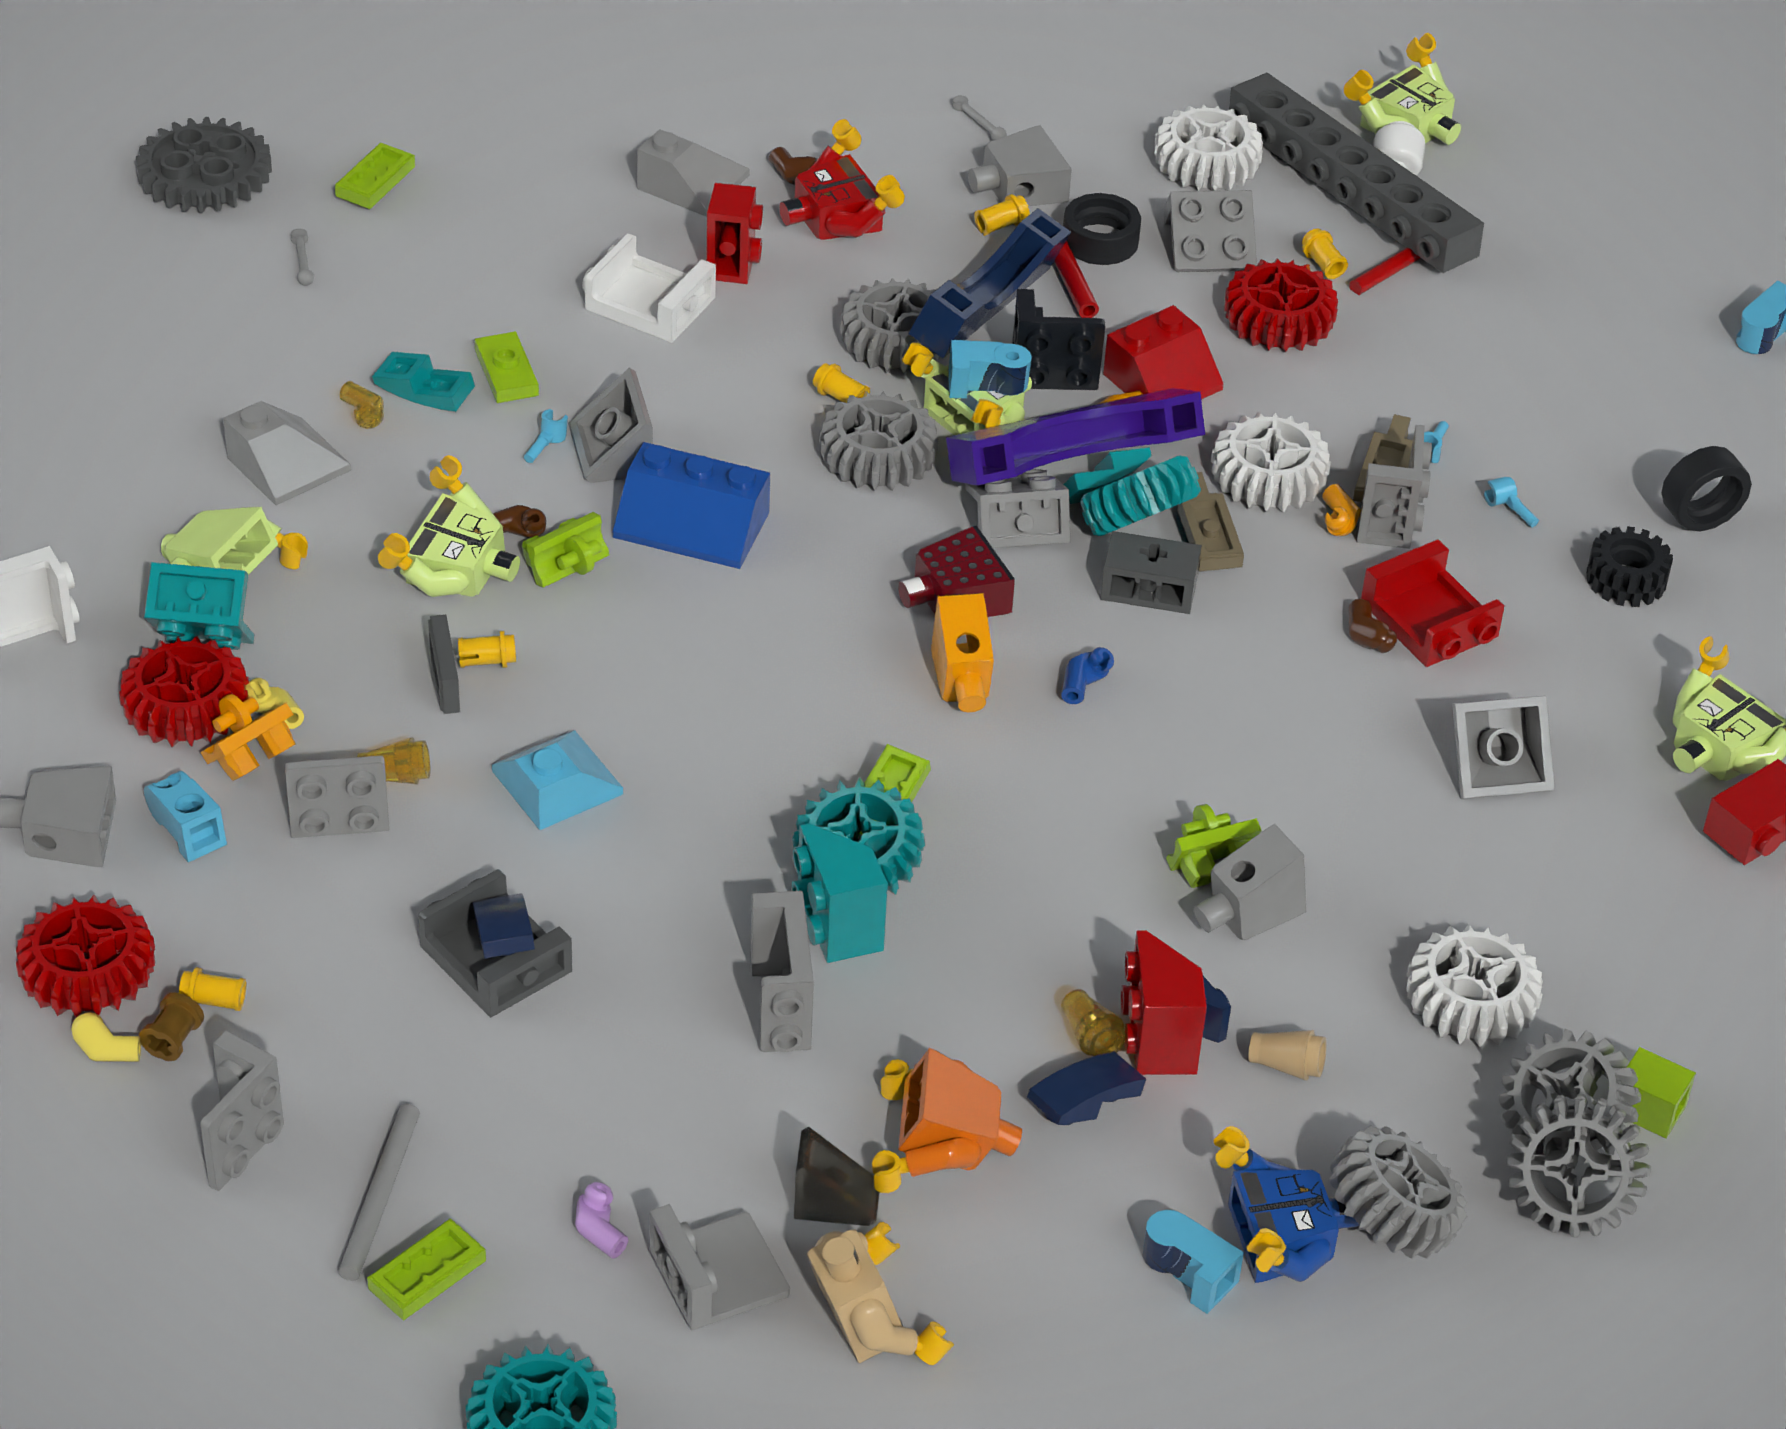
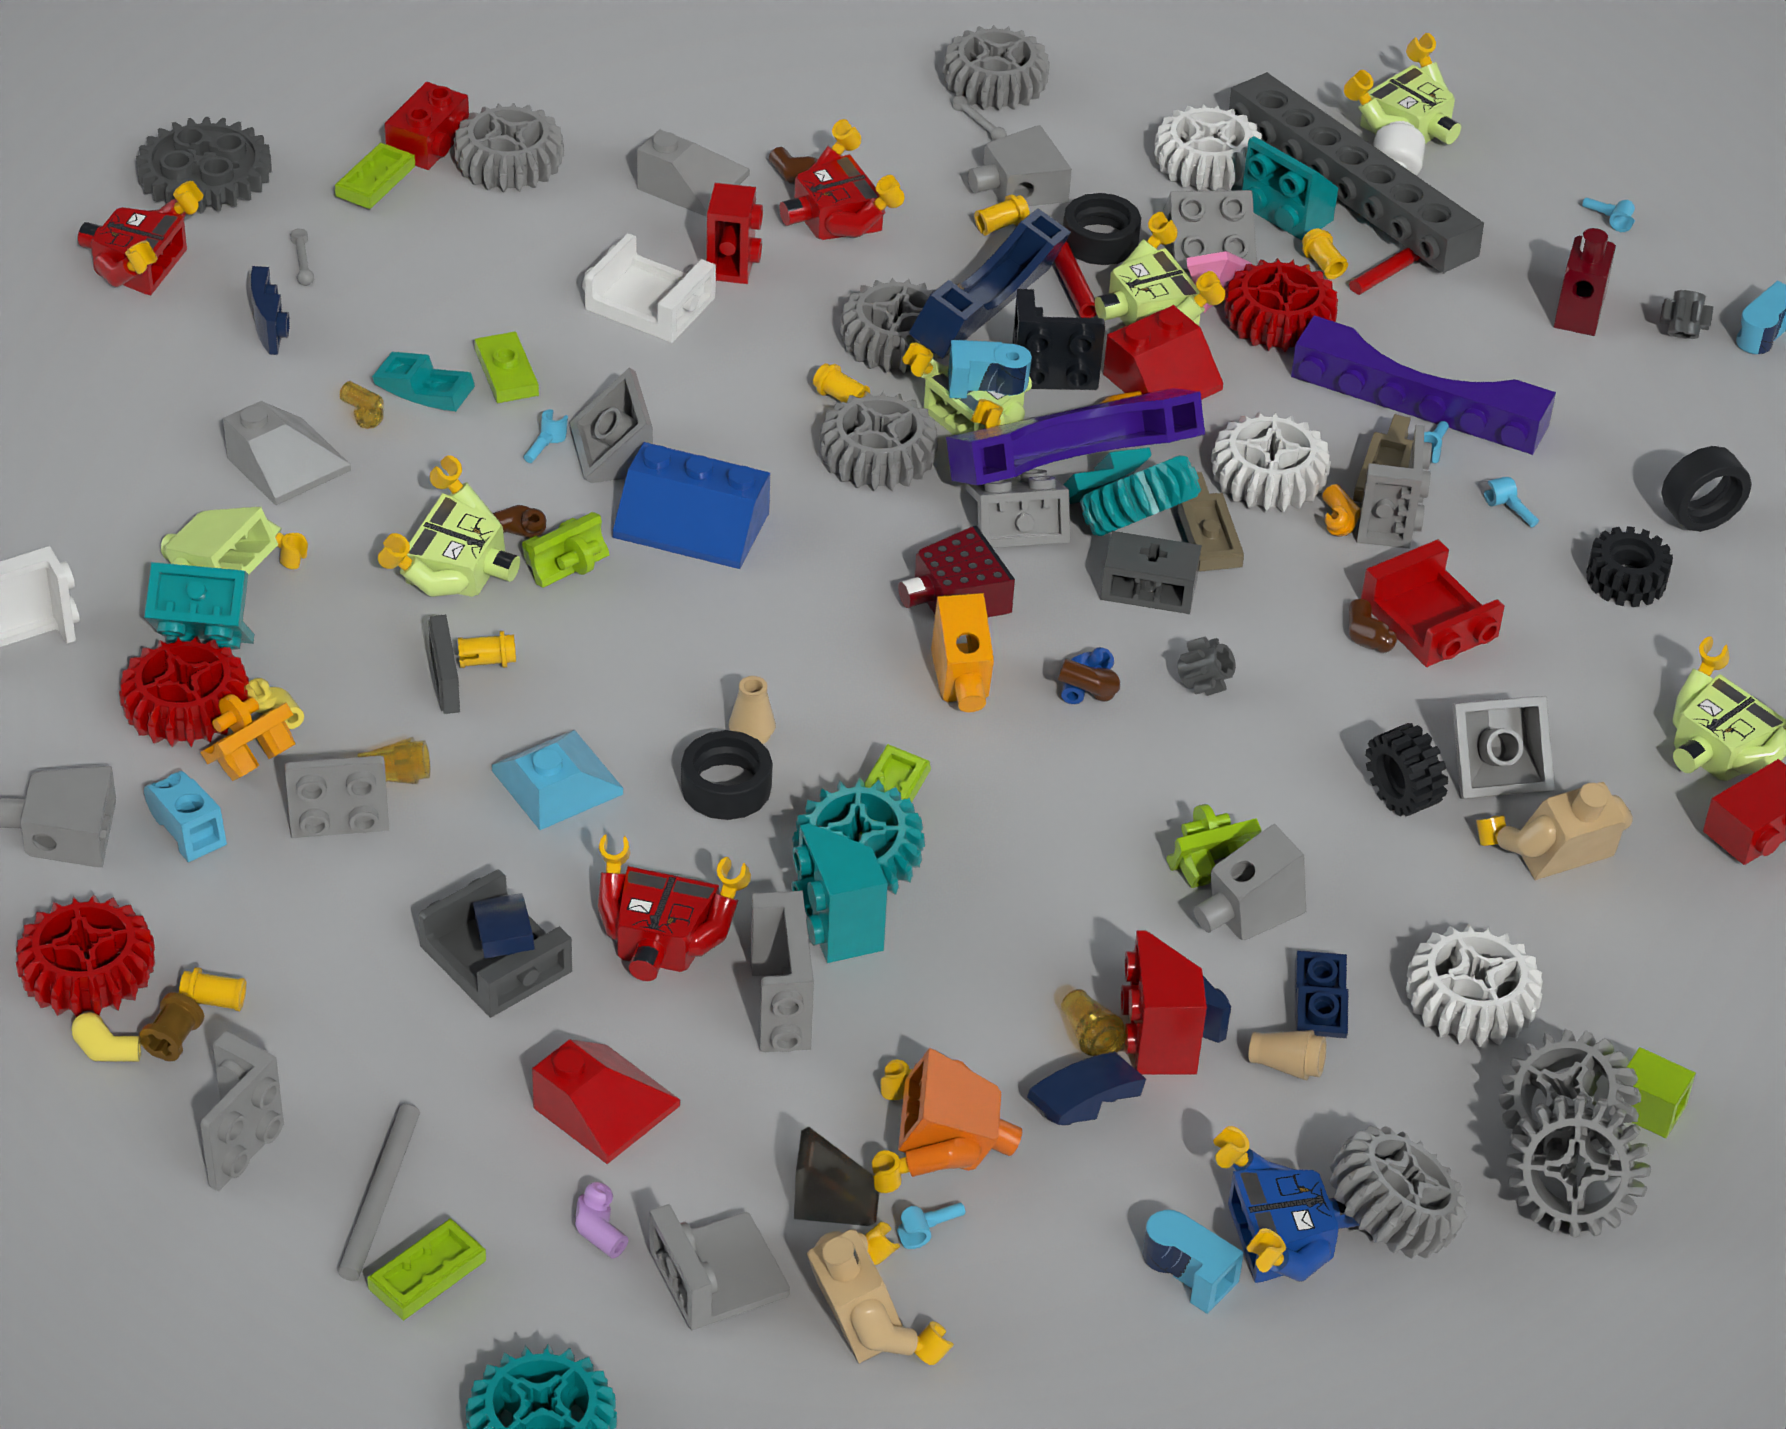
none -> red torso [78,181,204,296]
none -> dark blue slope [251,266,290,355]
none -> red brick [385,81,469,170]
none -> light grey gear [454,103,564,192]
none -> red slope [532,1039,680,1164]
none -> red torso [598,834,751,981]
none -> black tyre [681,730,773,820]
none -> tan cone [729,676,776,744]
none -> medium azure hand [897,1203,966,1249]
none -> light grey gear [943,25,1050,111]
none -> reddish brown arm [1057,658,1120,702]
none -> torso [1095,212,1225,326]
none -> dark grey gear [1177,636,1236,696]
none -> bright pink slope [1186,251,1252,313]
none -> teal slope [1242,136,1338,240]
none -> dark purple arch [1291,315,1556,455]
none -> dark blue slope [1295,951,1349,1039]
none -> black tyre [1365,723,1448,817]
none -> tan torso [1476,782,1633,880]
none -> dark red torso [1554,228,1616,336]
none -> medium azure hand [1582,197,1635,232]
none -> dark grey gear [1660,290,1714,339]

